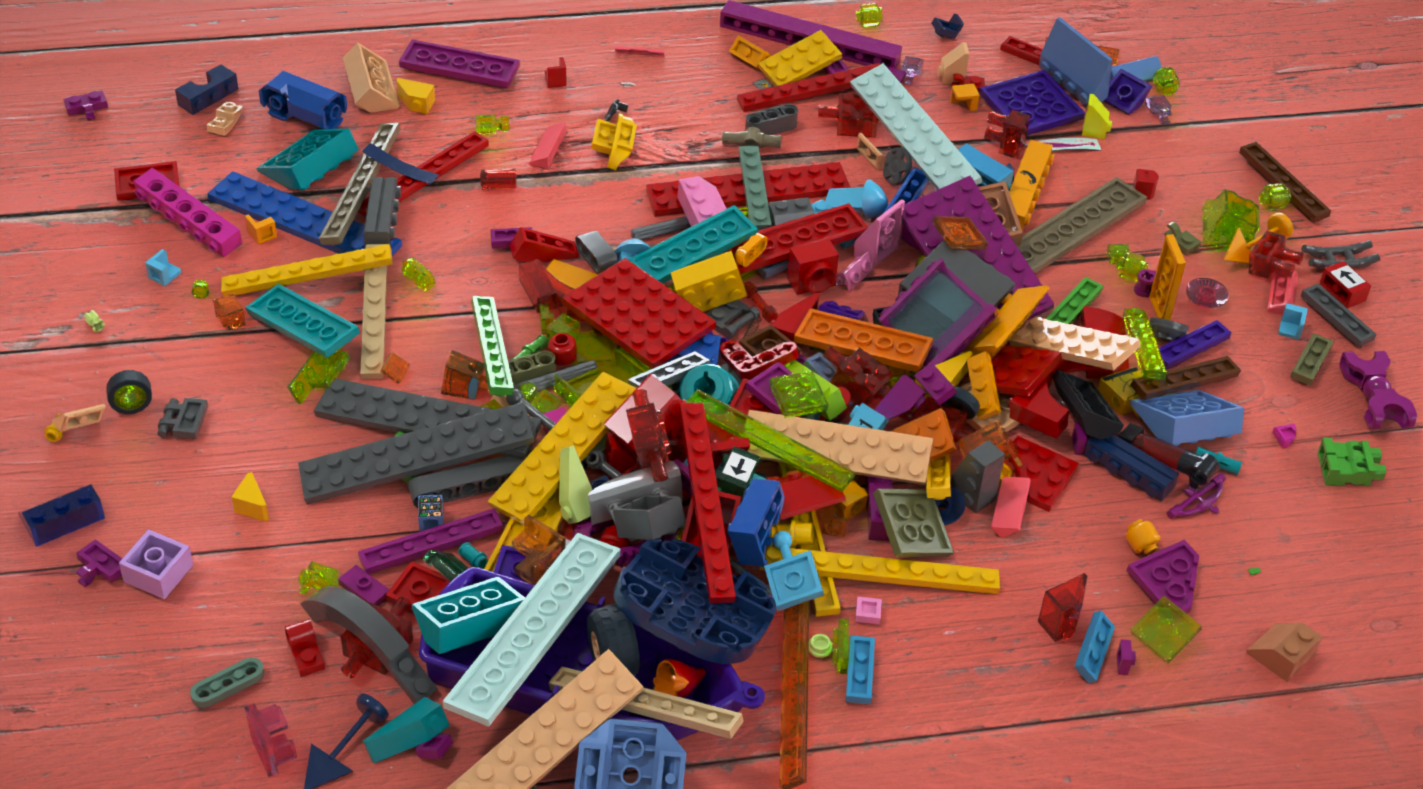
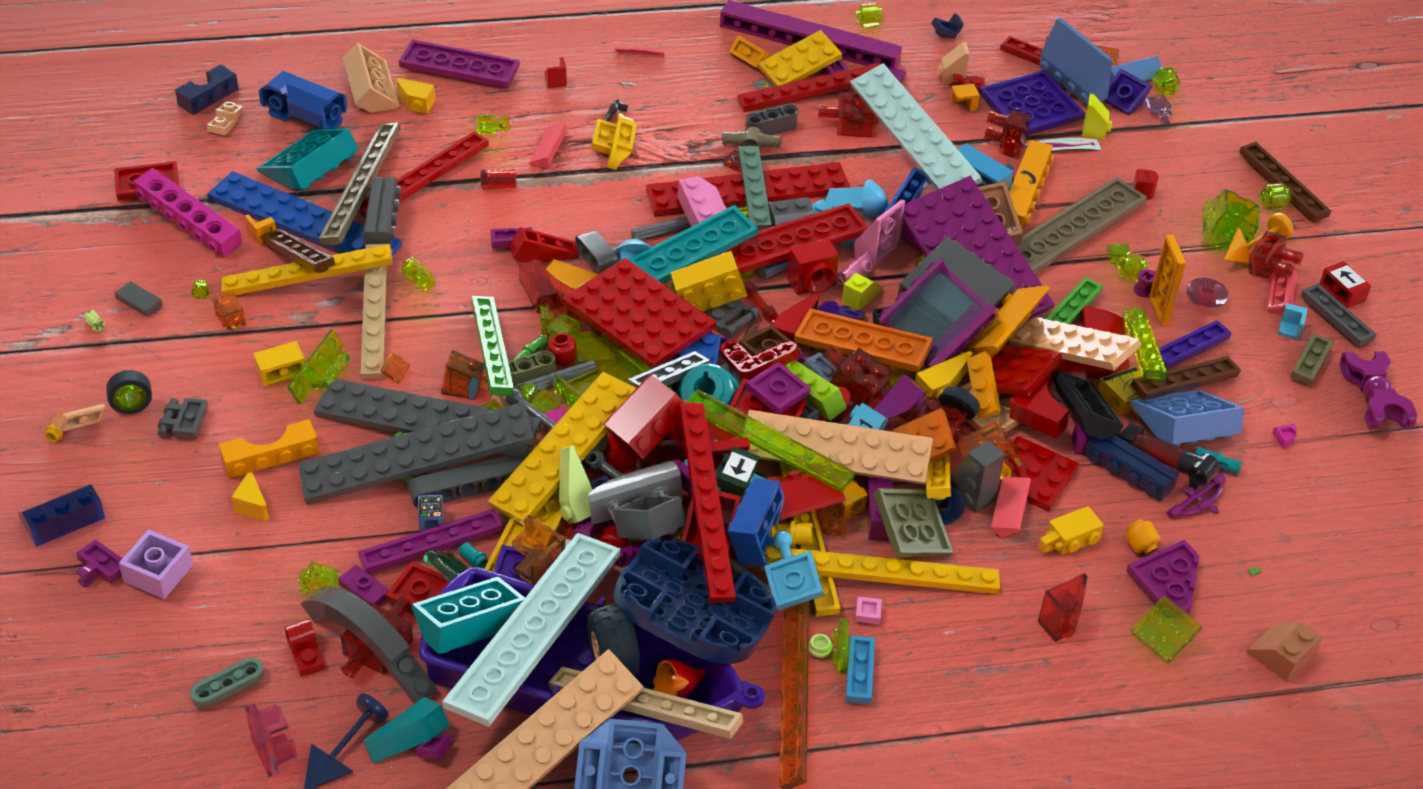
magenta plate [63,90,108,120] -> none
medium azure panel [145,249,181,287] -> none
teal plate [245,284,360,358] -> none
dark blue sticker [362,142,439,184] -> none
clear red brick [626,389,672,482] -> none
light orange plate [735,233,768,267] -> none
clear neon green plate [769,371,829,418] -> none
light nougat slope [857,133,886,171] -> none
dark grey wheel [883,147,912,185] -> none
clear purple plate [902,56,924,85] -> none
magenta plate [914,362,957,406] -> none
clear orange tile [932,216,988,249] -> none
dark azure plate [1074,610,1115,683] -> none
magenta plate [1116,639,1136,675] -> none
dark grey piece [1149,317,1189,341] -> none
olive plate [1164,222,1201,256] -> none
dark grey piece [1301,240,1380,271] -> none
bright green hips [1317,437,1386,486] -> none
none -> dark grey tile [115,281,162,316]
none -> light orange arch [219,419,319,479]
none -> yellow brick [253,341,307,386]
none -> reddish brown plate [261,228,336,273]
none -> clear red tile [723,149,741,172]
none -> neon yellow slope [842,273,883,310]
none -> yellow hinge [1038,506,1104,556]

